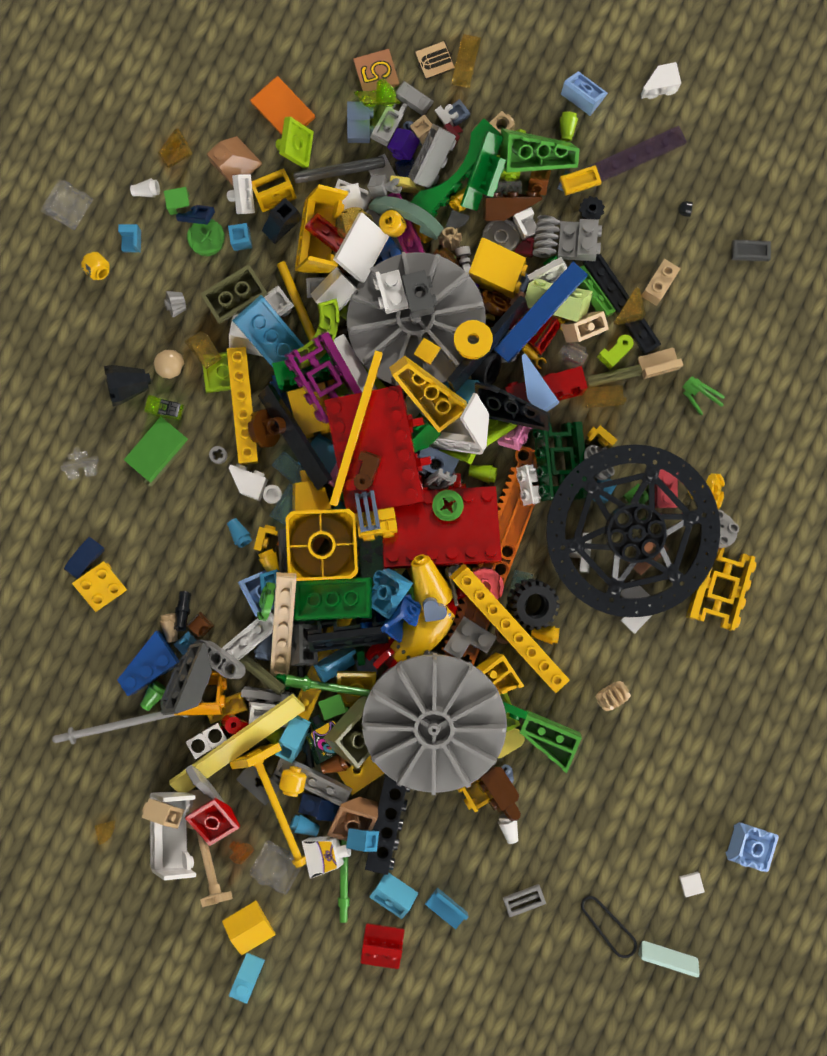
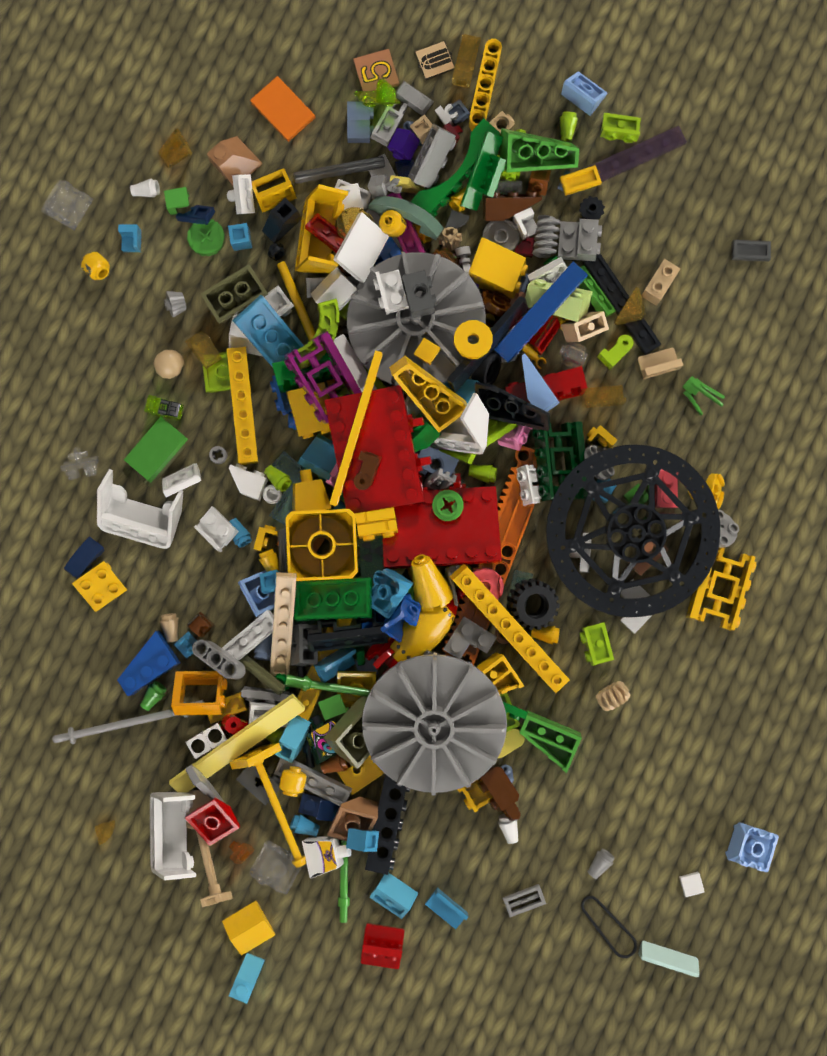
black cone [104,365,151,406] -> none
tan brick [142,798,185,829] -> none
dark grey wedge [161,643,212,715] -> none
black pin [174,591,192,631] -> none
reddish brown tile [248,409,286,448] -> none
bright green tile [257,581,275,621] -> none
black tile [258,384,332,491] -> none
lime tile [276,117,314,168] -> none
sand blue tile [354,490,380,532] -> none
sand blue tile [423,597,447,622] -> none
olive axle [586,365,642,387] -> none
white slope [641,62,681,99] -> none
black hinge [678,201,693,217] -> none
none -> white windscreen [97,469,183,549]
none -> white tile [162,463,201,497]
none -> white plate [194,506,239,552]
none -> lime cone [264,465,292,492]
none -> black plate [268,243,286,261]
none -> yellow beam [469,39,502,131]
none -> lime bracket [579,622,614,666]
none -> light grey cone [587,849,615,879]
none -> lime bracket [600,113,641,143]

